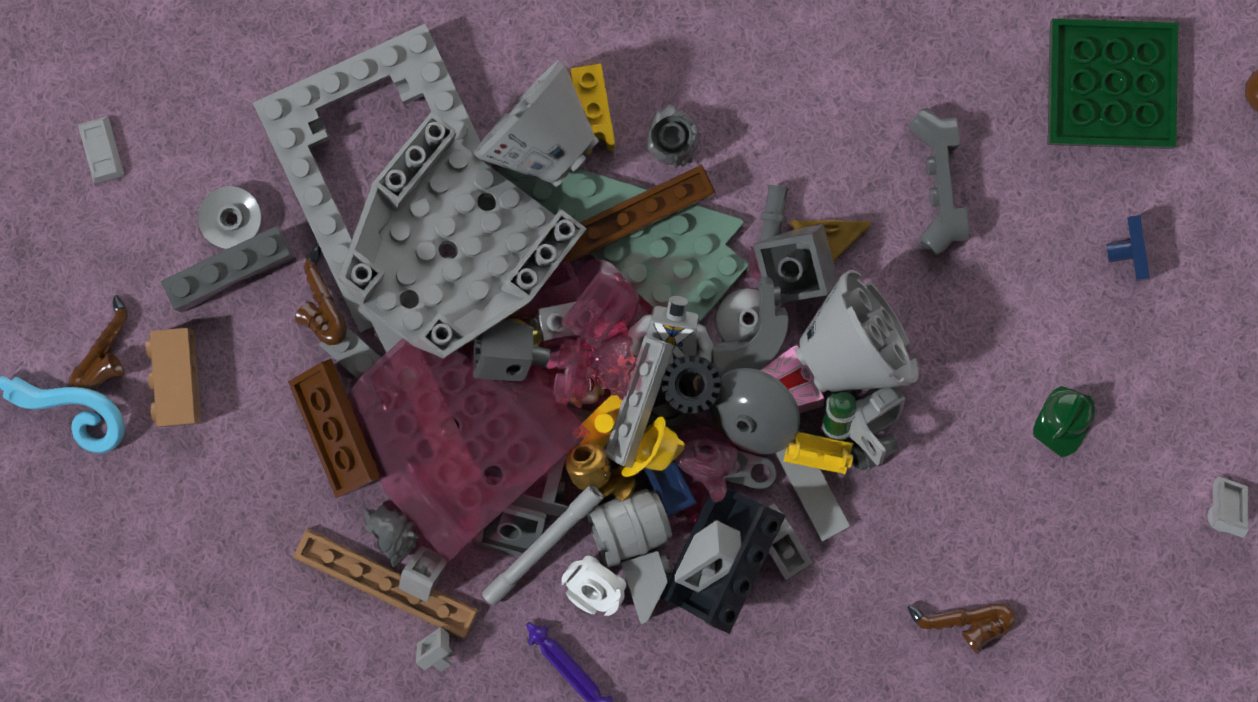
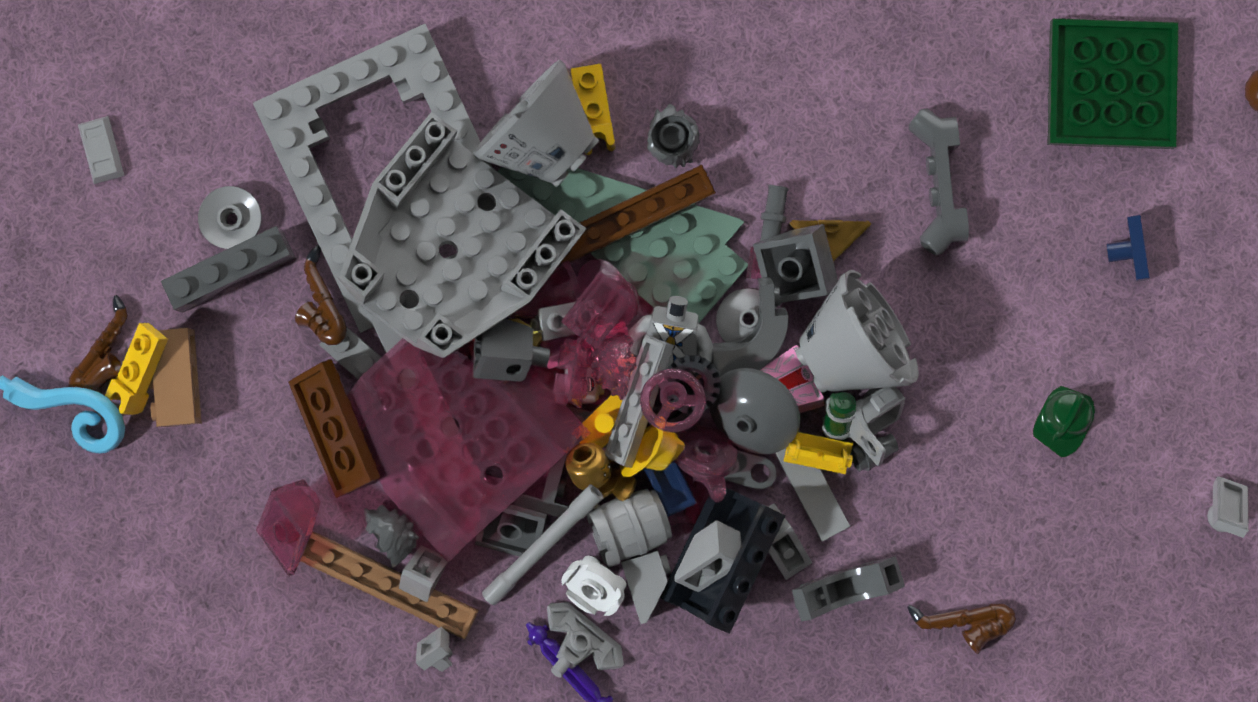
none -> yellow plate [105,323,168,415]
none -> clear pink slope [256,479,321,577]
none -> light grey piece [547,602,624,678]
none -> clear pink piece [640,369,706,432]
none -> dark grey arch [792,556,905,622]

